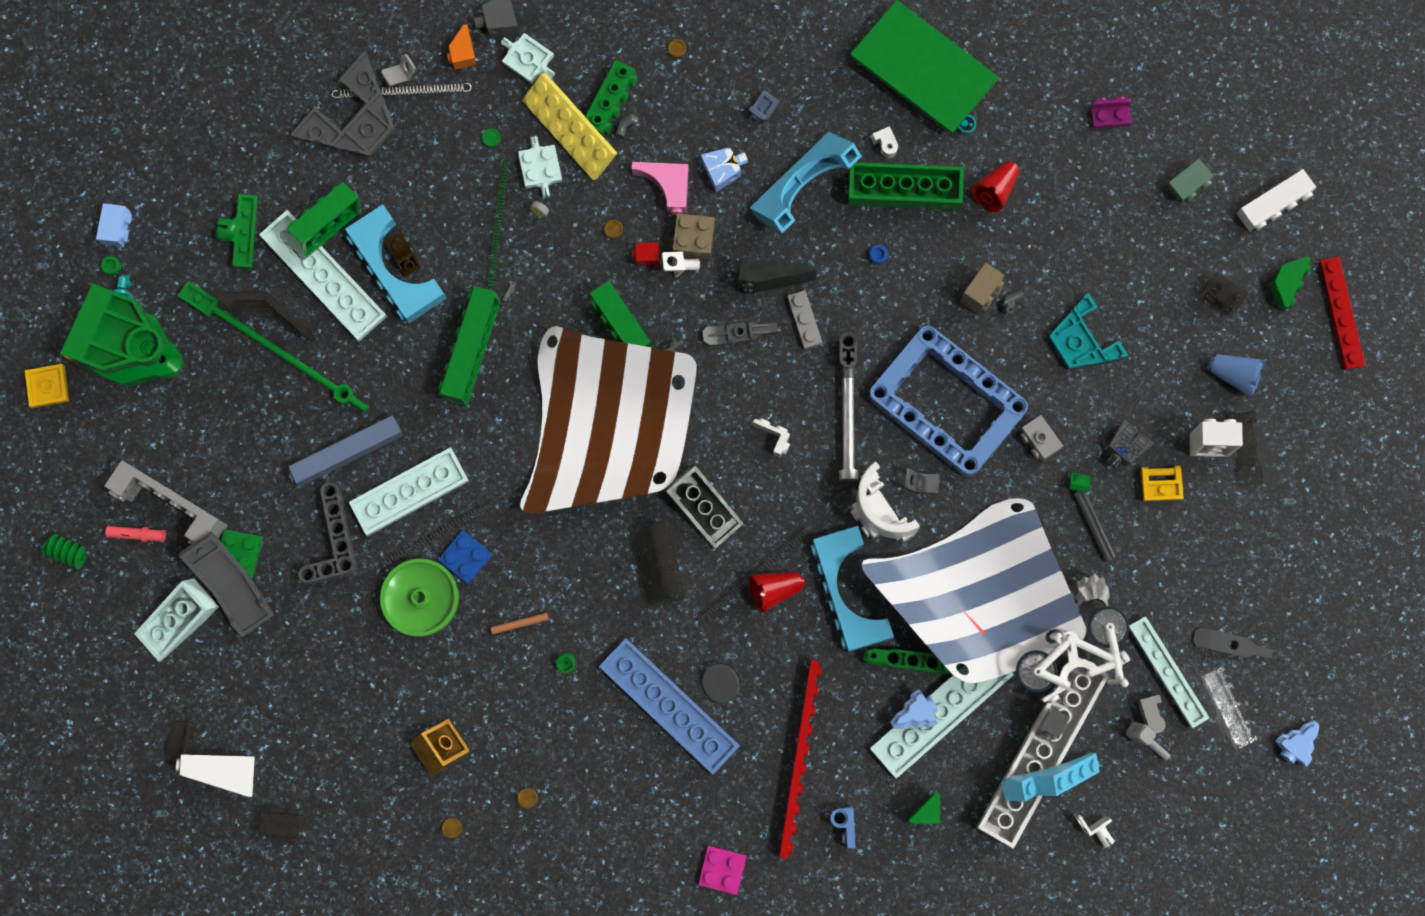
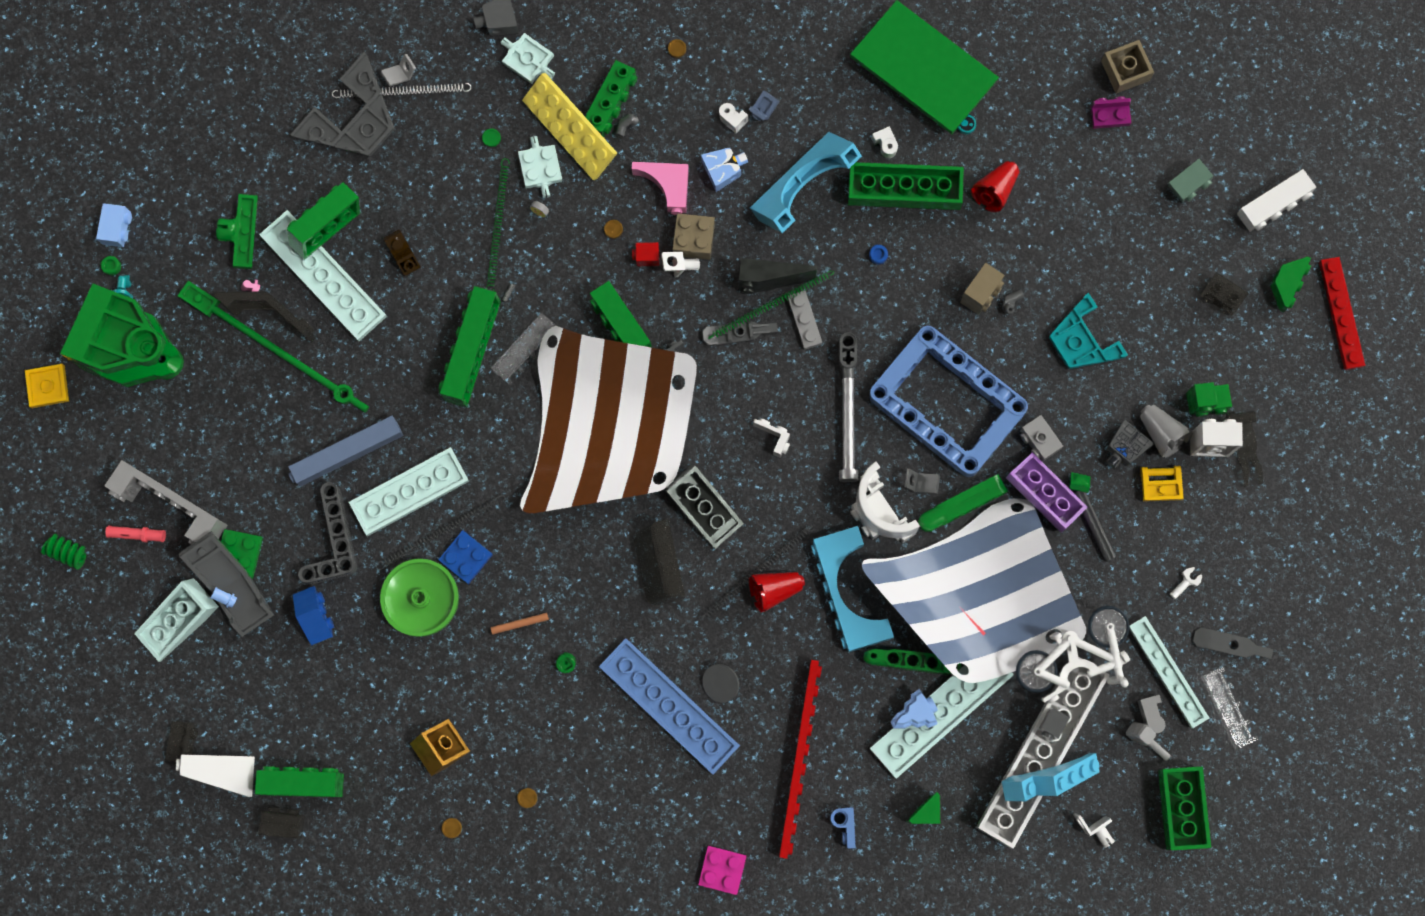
medium azure arch [345,204,447,323] -> none
orange slope [447,24,477,70] -> none
light grey hair [1068,572,1110,611] -> none
medium blue cone [1208,354,1265,397] -> none
light blue rock [1275,720,1319,767] -> none
none -> light blue pin [210,587,237,608]
none -> bright pink plate [240,279,260,298]
none -> green brick [255,766,344,797]
none -> blue brick [293,586,334,645]
none -> clear hinge [491,313,556,386]
none -> green piece [708,271,834,339]
none -> white leg [719,103,748,134]
none -> green piece [918,474,1008,532]
none -> medium lavender brick [1006,452,1088,533]
none -> dark tan brick [1101,40,1154,94]
none -> light grey cone [1140,405,1193,458]
none -> green brick [1158,767,1211,850]
none -> white bar [1170,567,1202,599]
none -> green brick [1186,382,1232,417]

